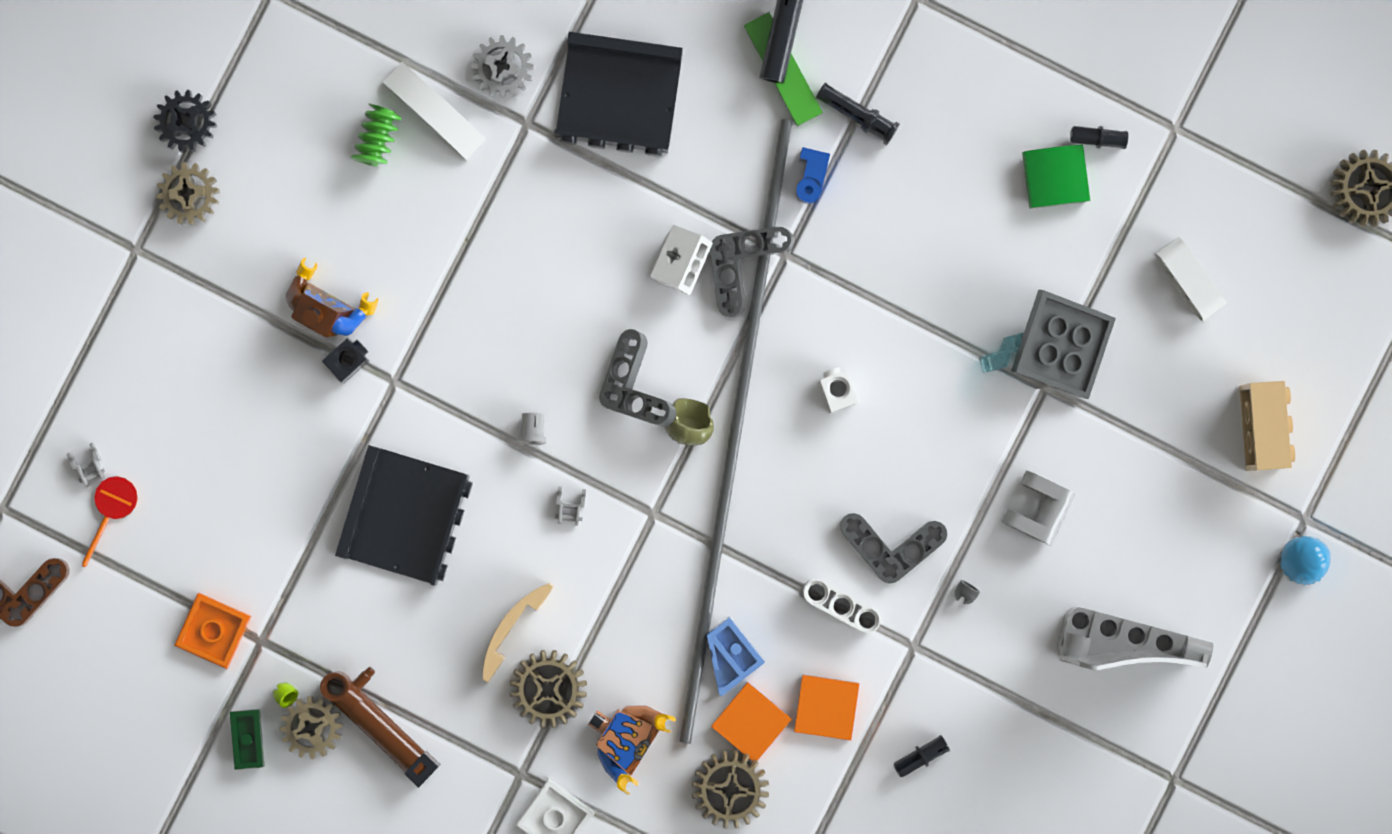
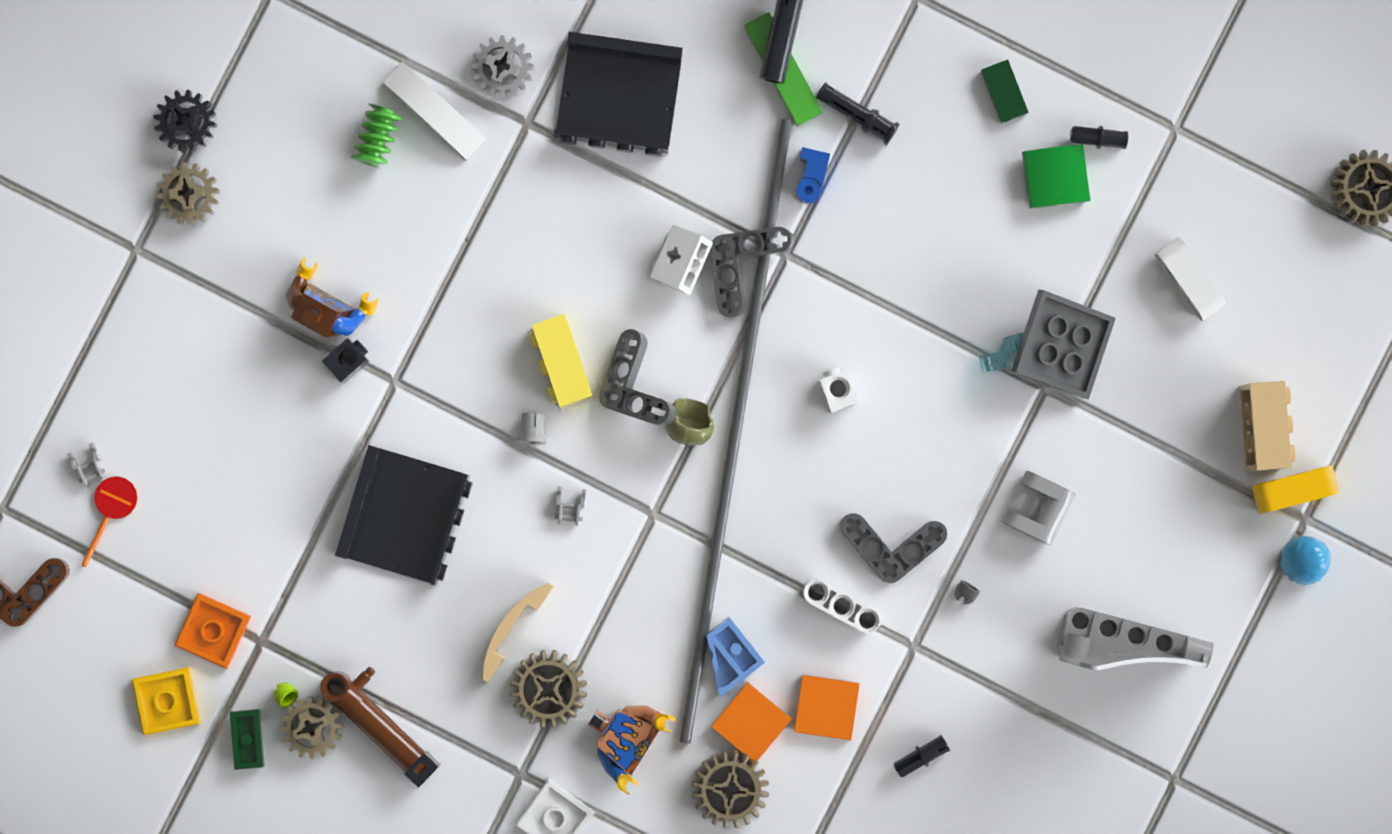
none -> yellow tile [132,667,201,736]
none -> light yellow brick [529,314,593,408]
none -> dark green tile [981,59,1029,124]
none -> yellow beam [1252,465,1339,514]

